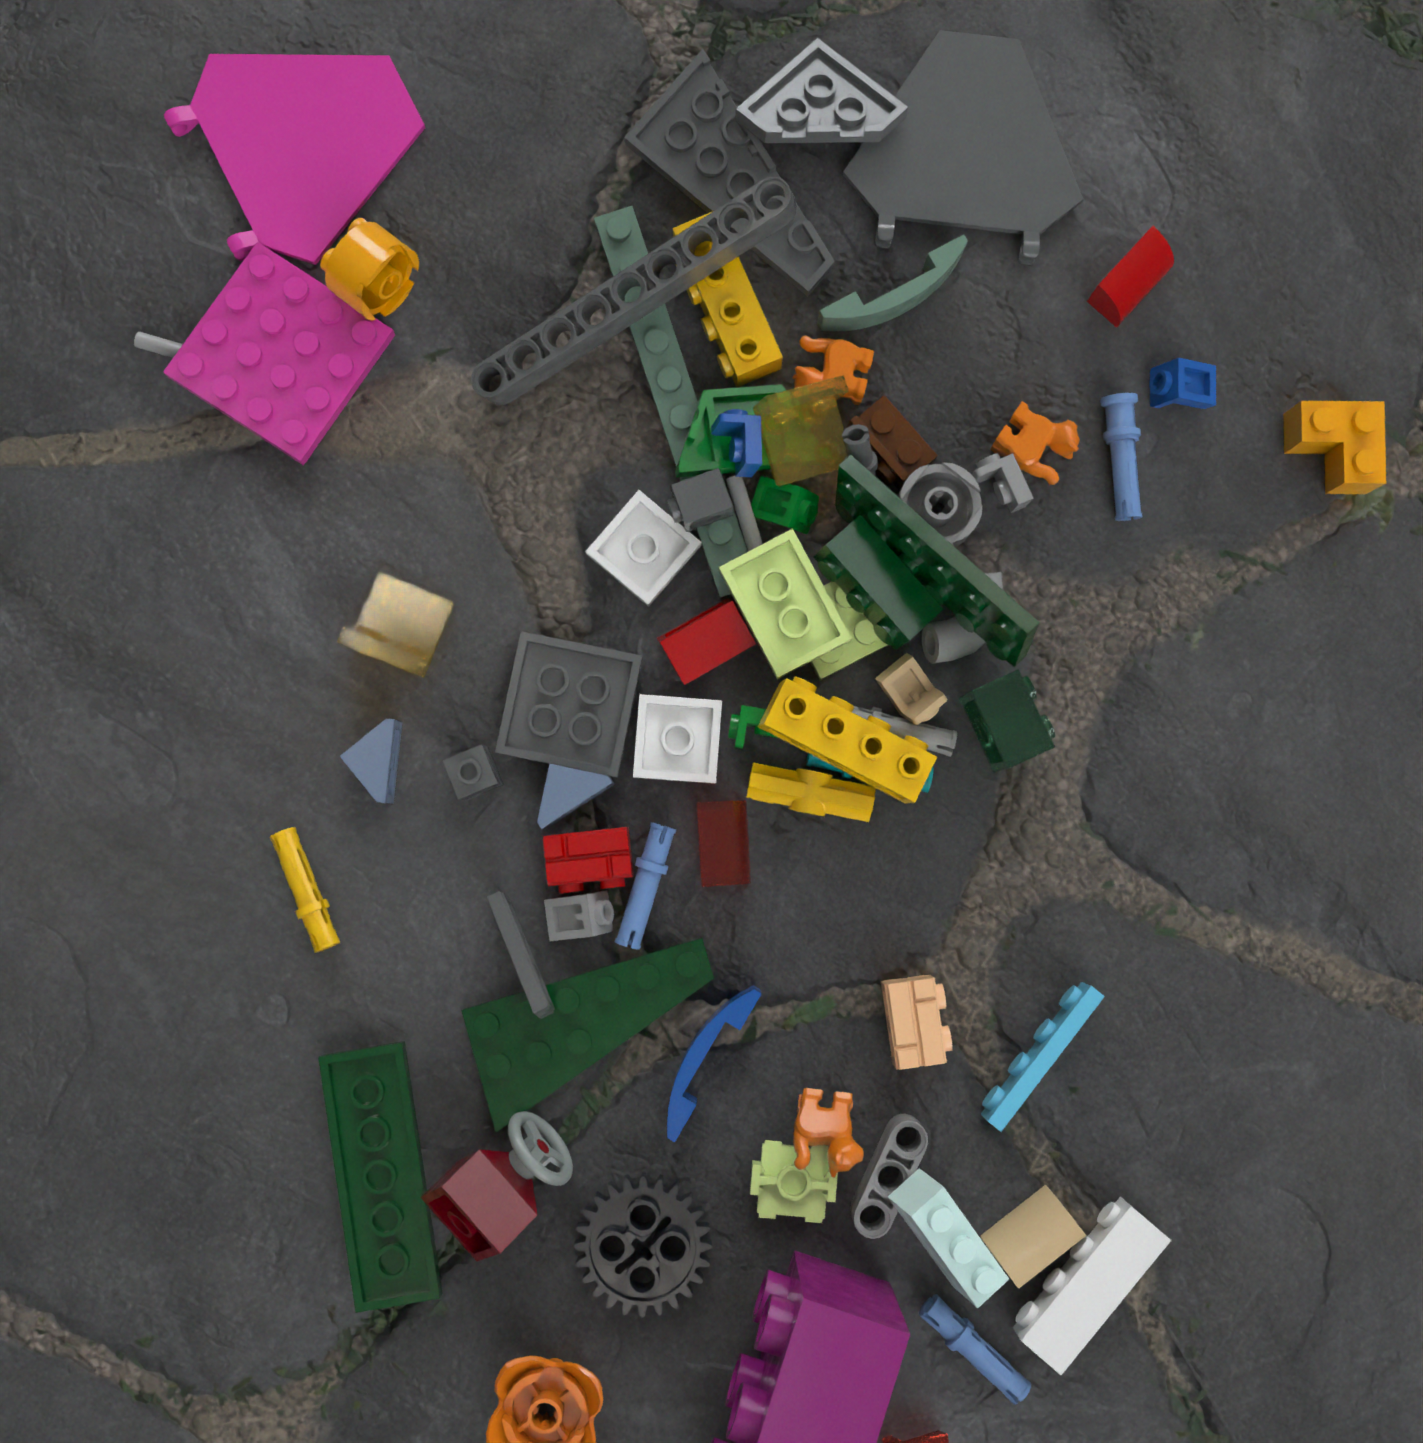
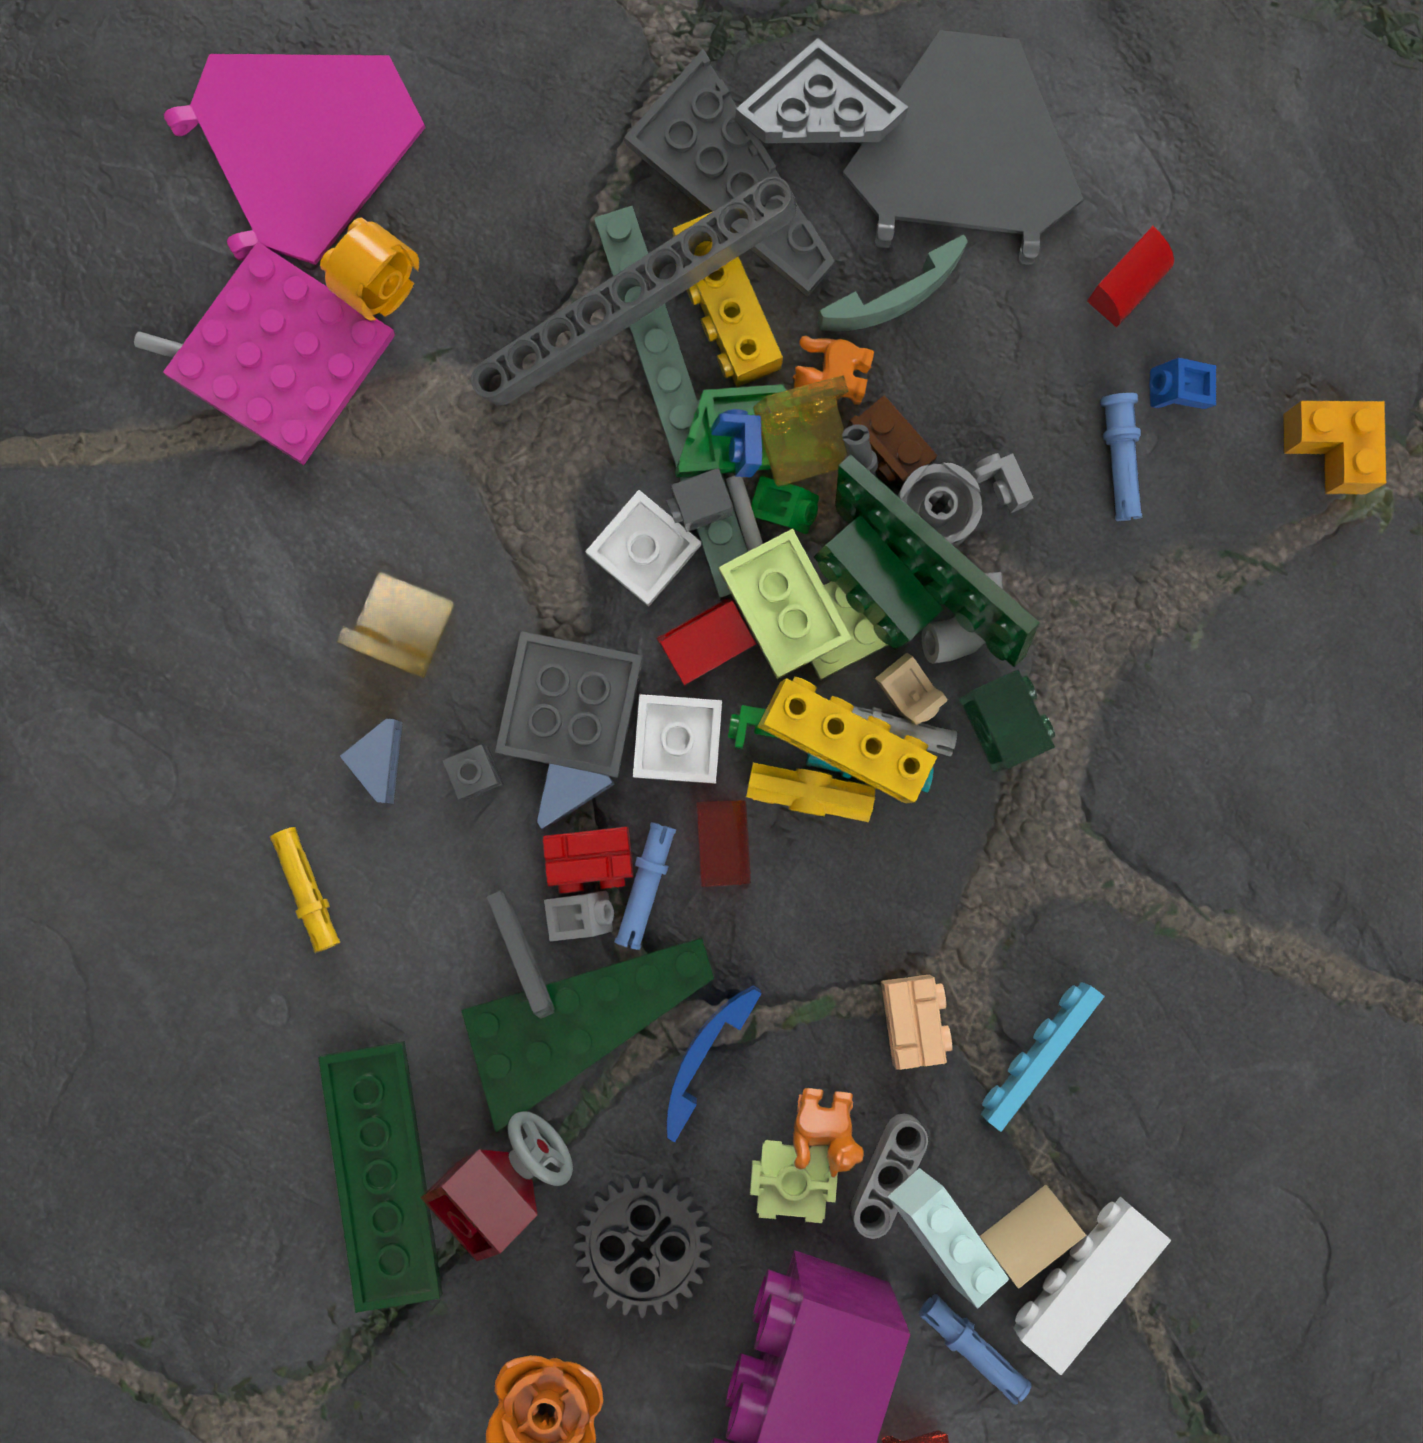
orange animal [990,401,1080,485] -> none

